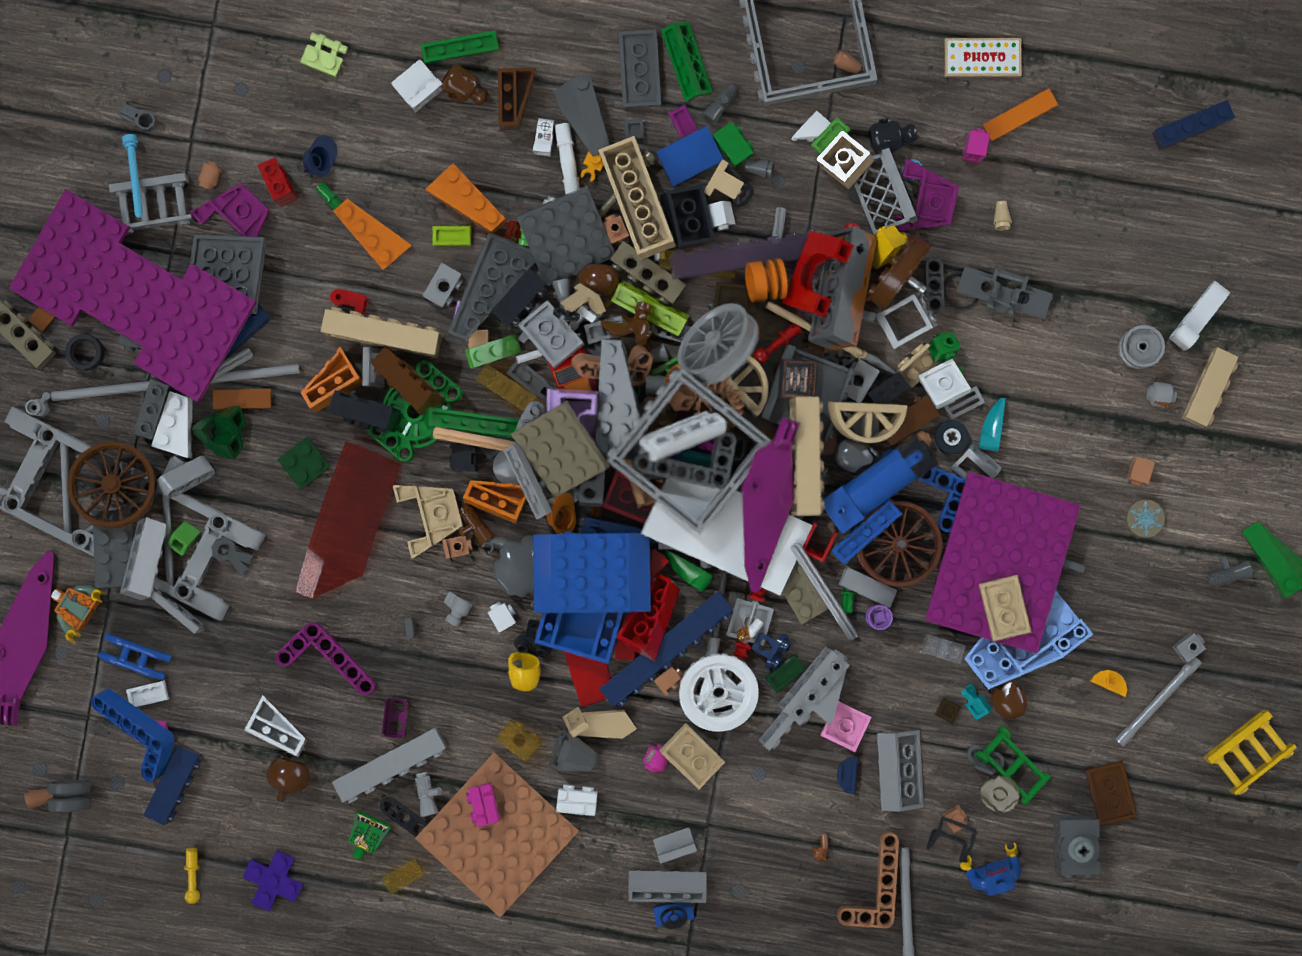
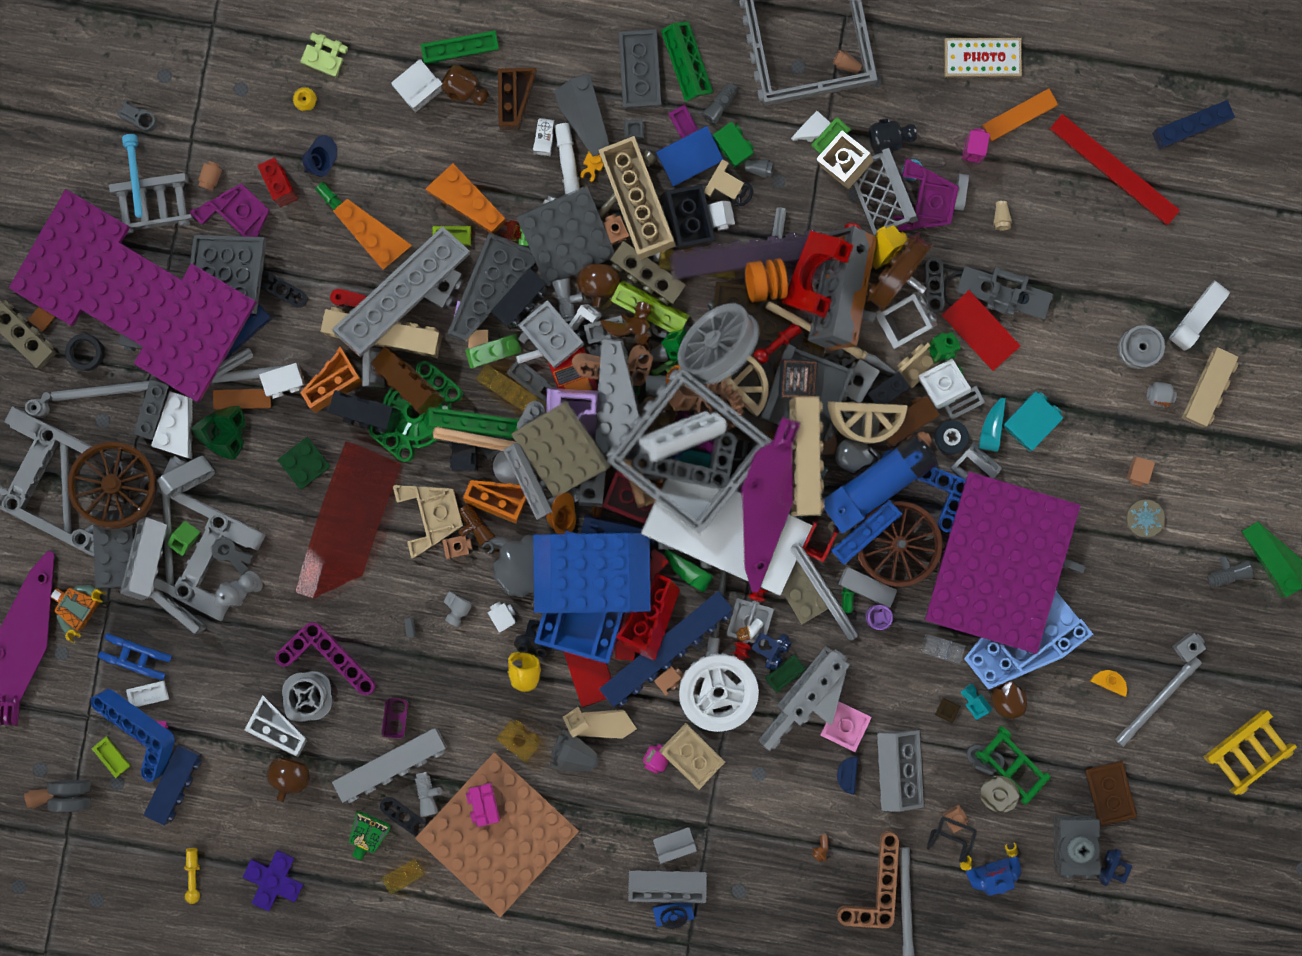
tan piece [553,283,606,321] -> none
white brick [556,784,597,816] -> none
tan tile [978,575,1031,641] -> none
none -> lime tile [91,736,132,778]
none -> light grey animal [214,571,263,608]
none -> white brick [259,363,306,399]
none -> black beam [261,271,308,308]
none -> light grey piece [282,671,332,722]
none -> yellow plate [293,87,317,111]
none -> light grey plate [332,226,470,357]
none -> green brick [662,329,687,362]
none -> red piece [942,290,1020,371]
none -> light grey beam [954,174,969,211]
none -> teal brick [1002,391,1064,452]
none -> red tile [1049,114,1180,226]
none -> dark blue bracket [1097,849,1132,886]

